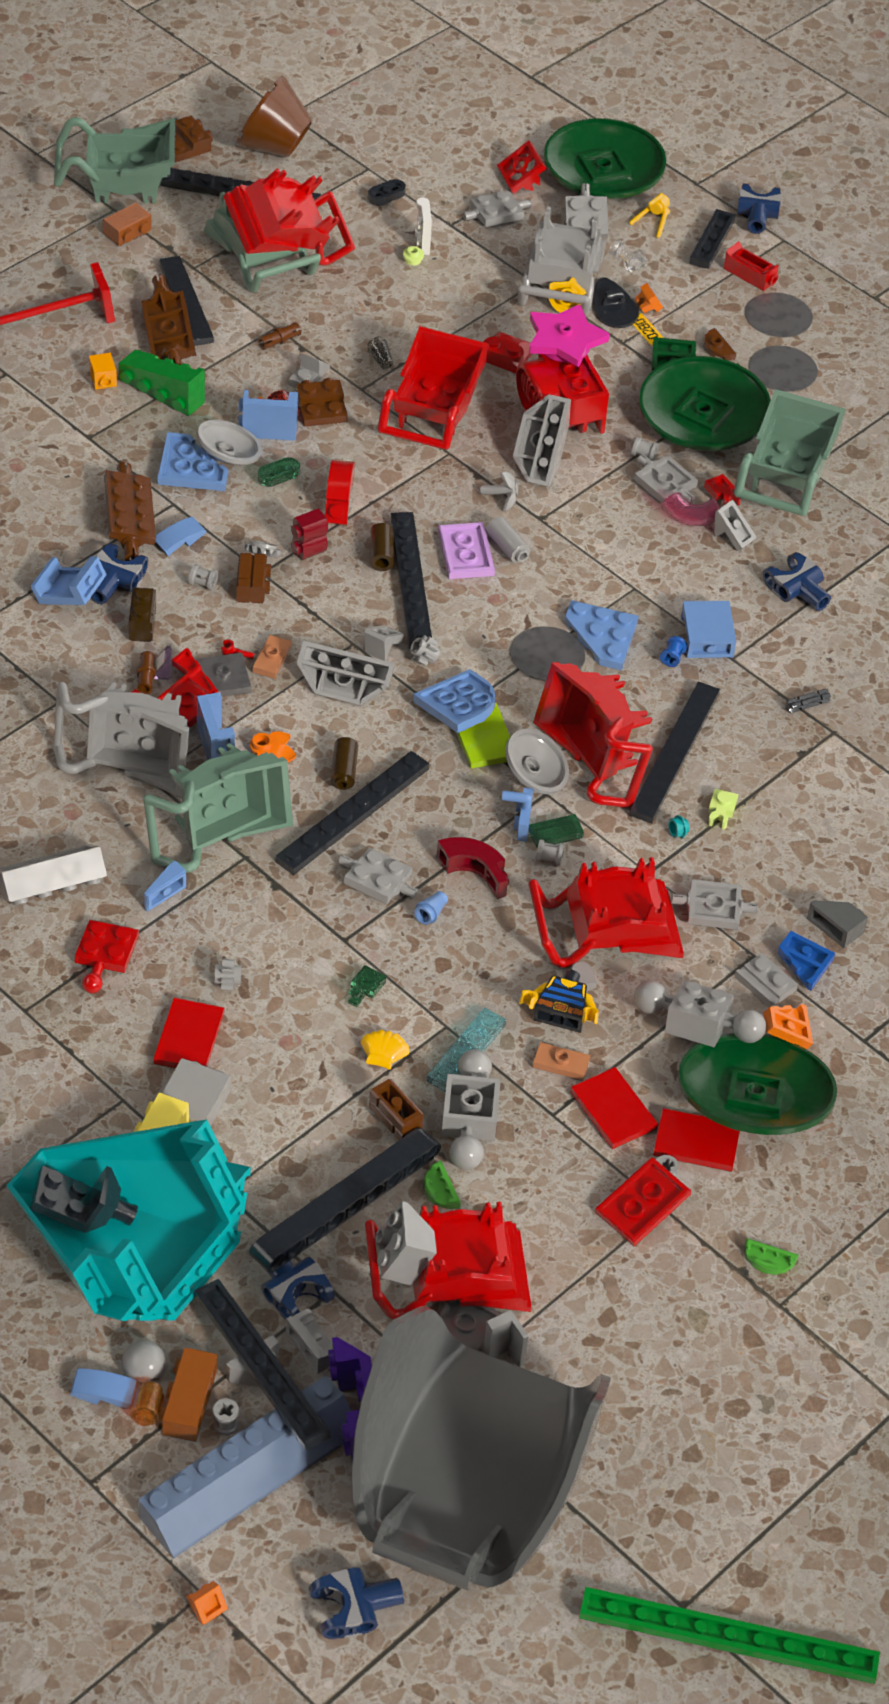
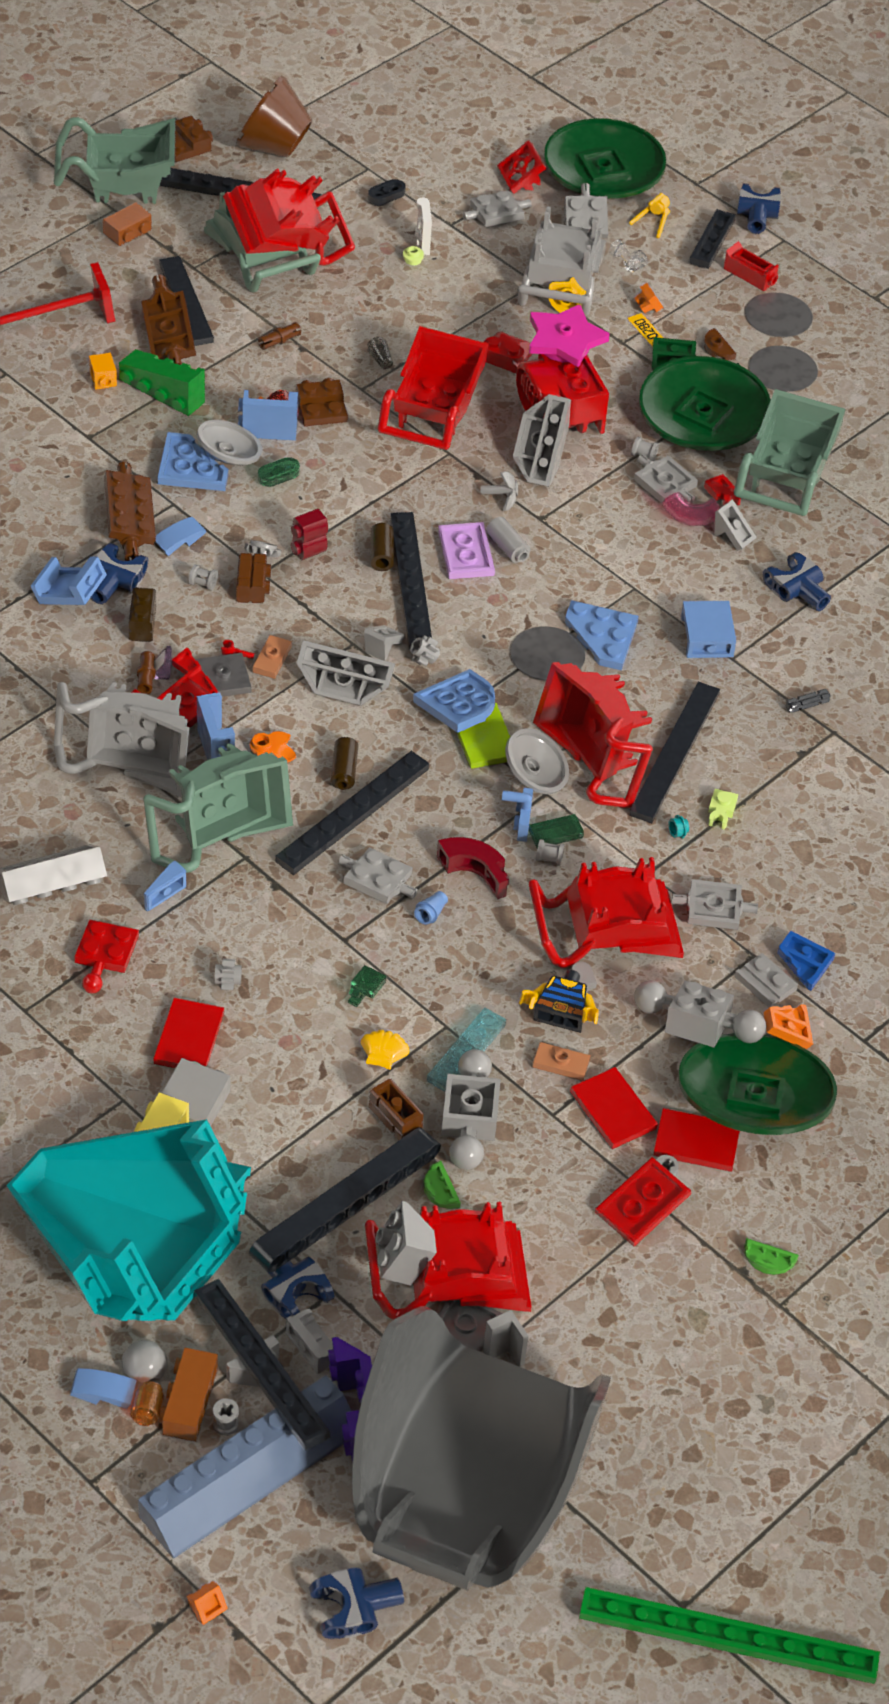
black plate [30,1166,138,1233] -> none
light grey slope [289,353,330,388] -> none
red arch [325,459,355,526] -> none
black shield [594,277,639,328] -> none
blue bush [660,636,688,667] -> none
dark grey slope [807,900,868,948] -> none

